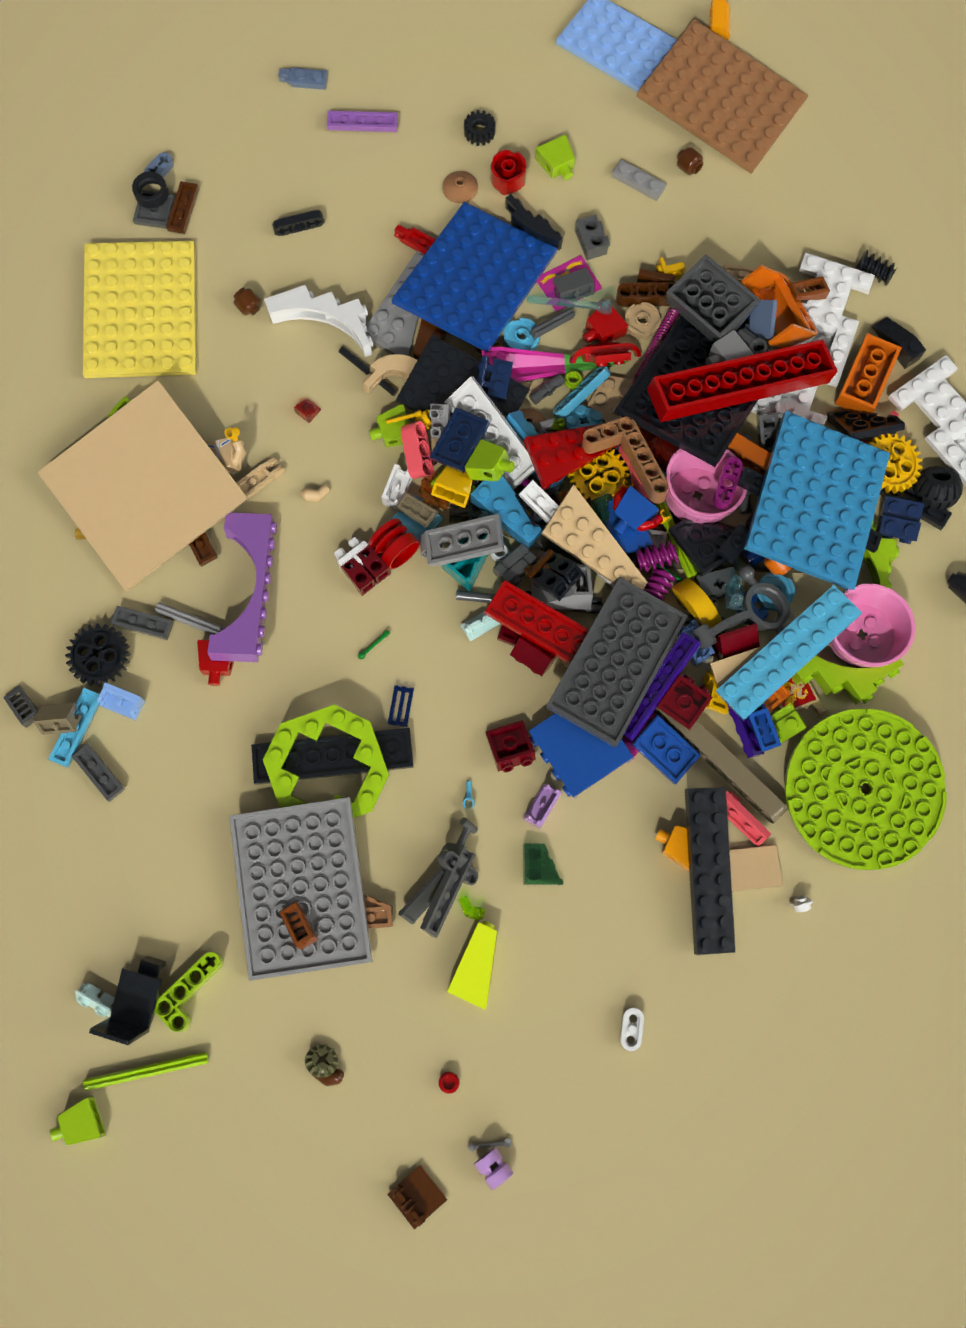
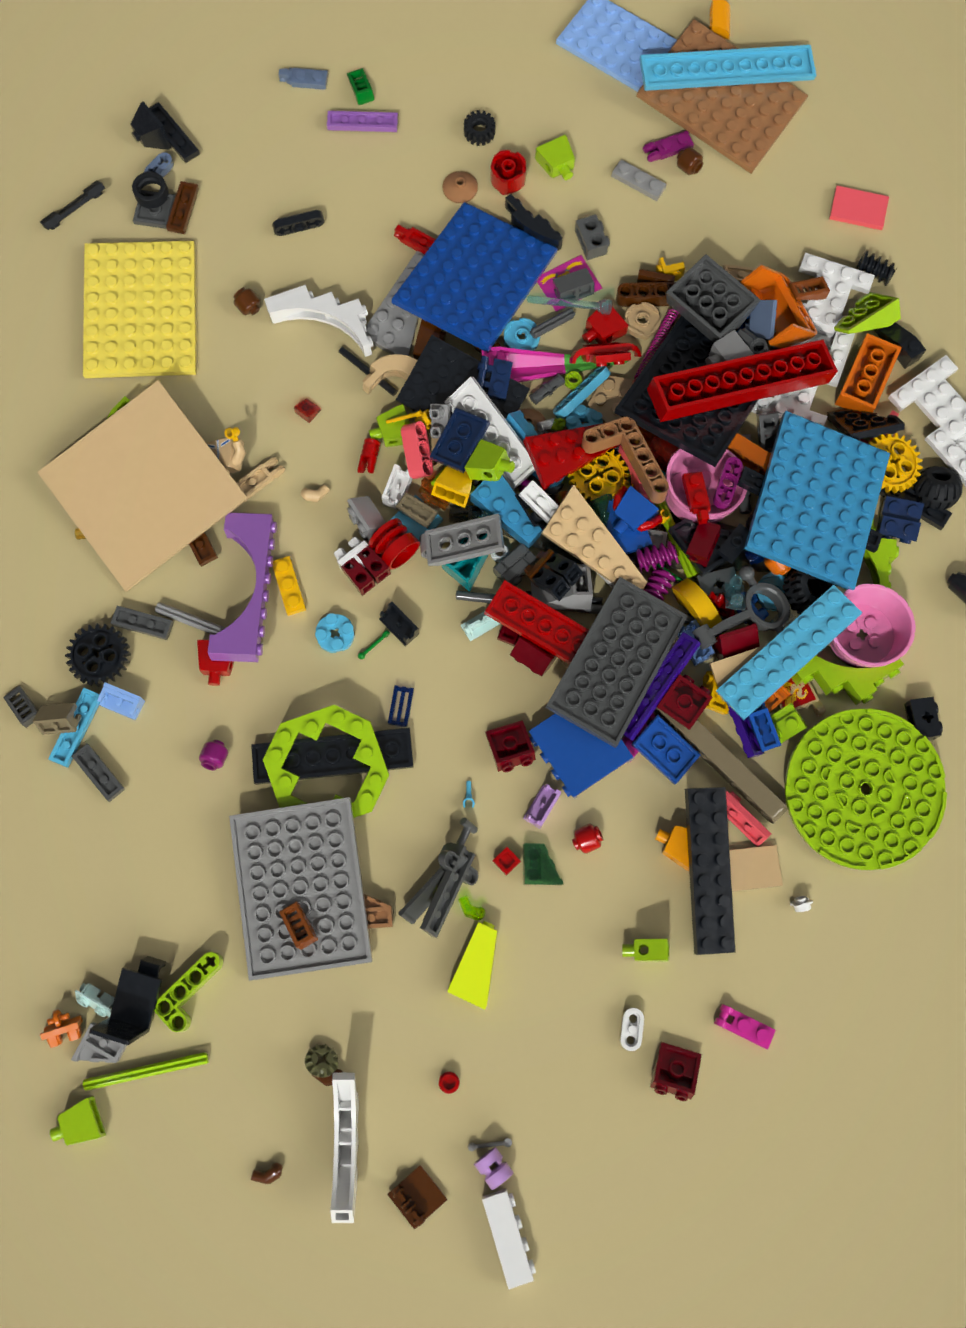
none -> black container [40,180,105,230]
none -> orange hips [40,1009,83,1048]
none -> light grey wing [71,1022,127,1063]
none -> black slope [130,101,172,150]
none -> black plate [149,102,200,163]
none -> magenta head [199,740,228,771]
none -> reddish brown arm [251,1162,283,1184]
none -> yellow plate [273,556,306,616]
none -> medium azure plate [315,613,355,653]
none -> white arch [330,1072,359,1223]
none -> green slope [347,68,374,105]
none -> light grey slope [347,496,386,542]
none -> red hinge [357,438,381,474]
none -> black hinge [379,602,419,647]
none -> white brick [482,1188,536,1289]
none -> red plate [492,847,521,876]
none -> red head [572,824,604,854]
none -> lime torso [622,939,669,961]
none -> medium azure plate [639,45,817,91]
none -> magenta hinge [642,130,694,162]
none -> dark red plate [650,1042,702,1101]
none -> red hinge [682,472,711,524]
none -> dark red hinge [686,521,721,567]
none -> red plate [708,591,736,618]
none -> dark pink plate [714,1004,776,1050]
none -> black tyre [783,569,837,614]
none -> coral tile [829,186,889,230]
none -> lime wedge [834,292,901,334]
none -> black brick [904,697,943,740]

